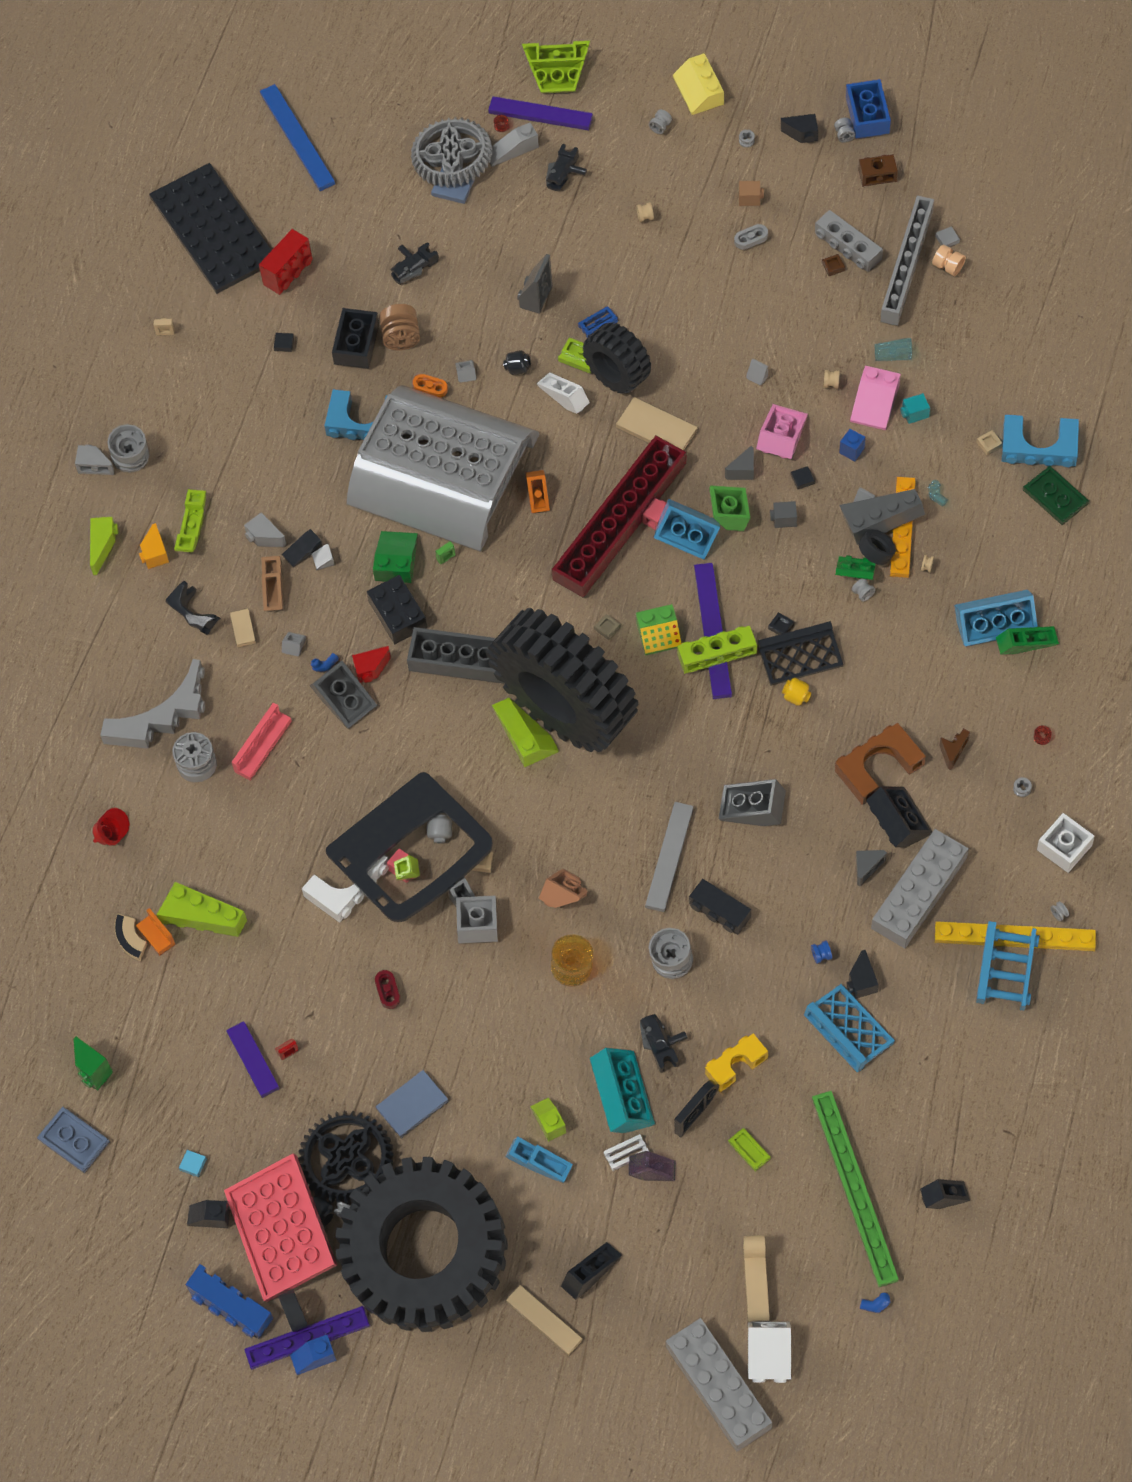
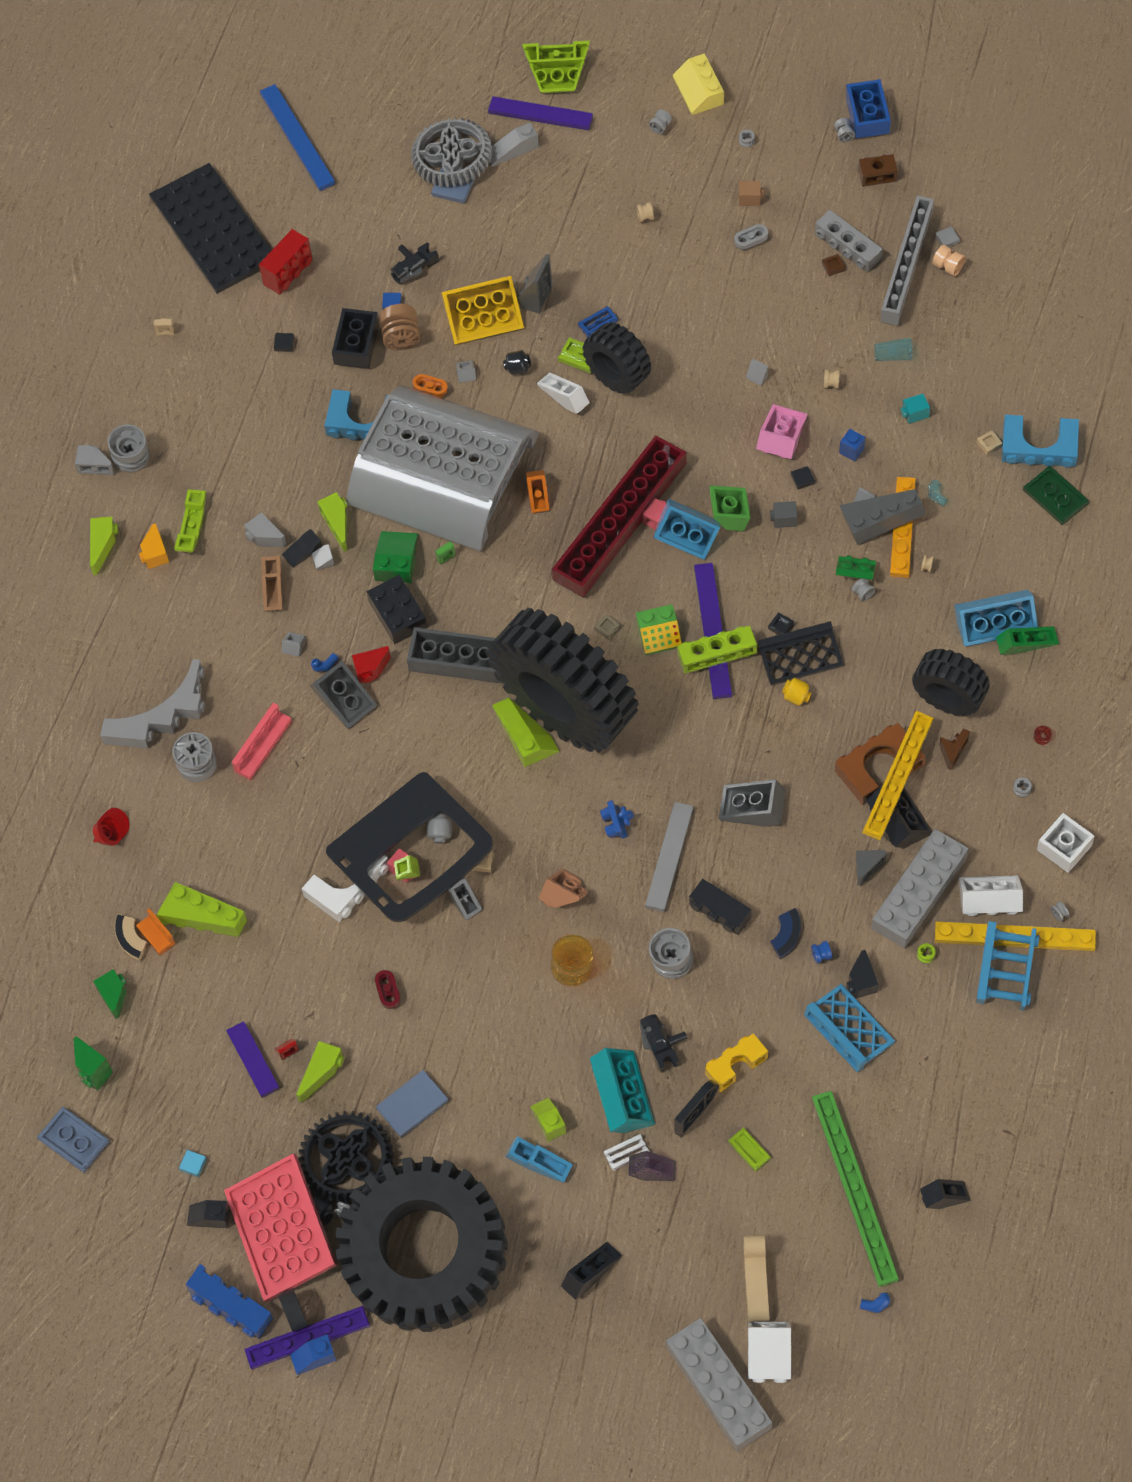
black animal [165,581,221,635] -> none
tan tile [230,609,256,647] -> none
light grey slope [456,896,498,944] -> none
clear red bush [493,115,509,132] -> none
tan tile [506,1285,582,1356] -> none
black piece [546,144,587,191] -> none
tan tile [616,397,697,450] -> none
dark grey slope [725,446,754,480] -> none
black slope [780,114,818,143] -> none
bright pink slope [850,366,901,430] -> none
black tyre [858,529,896,565] -> none
none -> green slope [93,969,126,1019]
none -> lime slope [296,1041,344,1103]
none -> lime slope [317,492,348,552]
none -> blue tile [382,293,401,309]
none -> yellow slope [441,276,524,345]
none -> blue hips [600,800,634,839]
none -> tile [770,908,800,959]
none -> yellow tile [862,711,934,841]
none -> black tyre [912,649,990,716]
none -> lime bush [917,943,935,963]
none -> white slope [959,875,1023,916]

